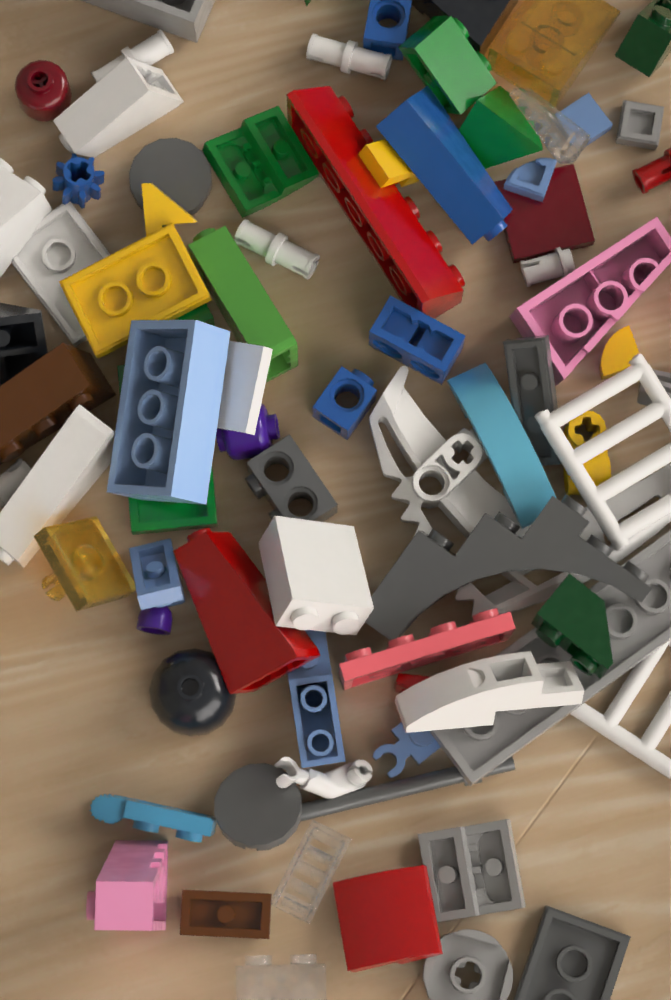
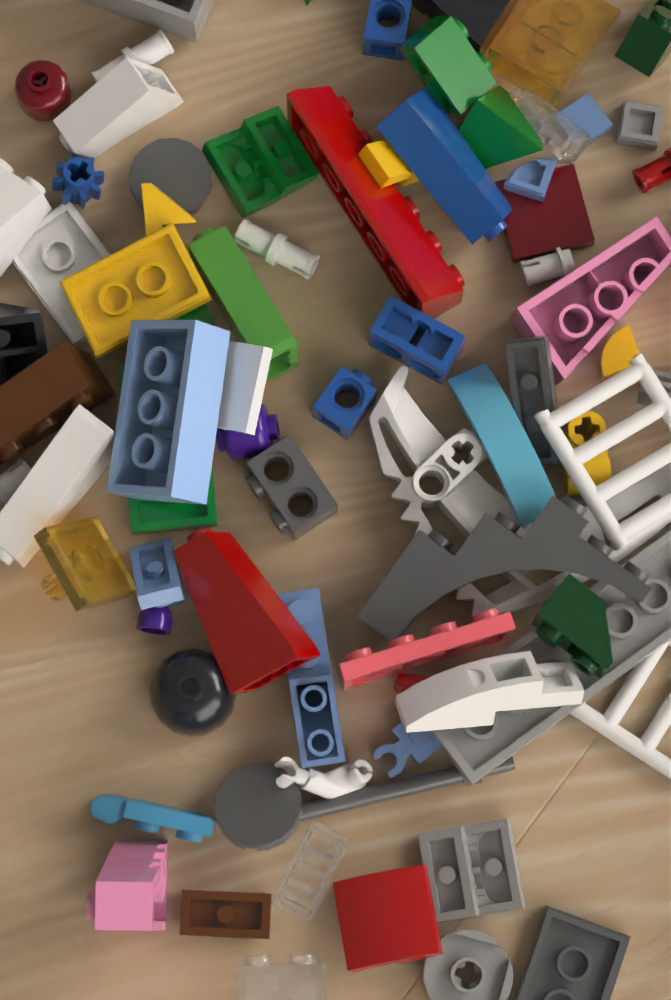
white brick [258,516,374,635] -> none
white pin [306,33,392,80] -> none

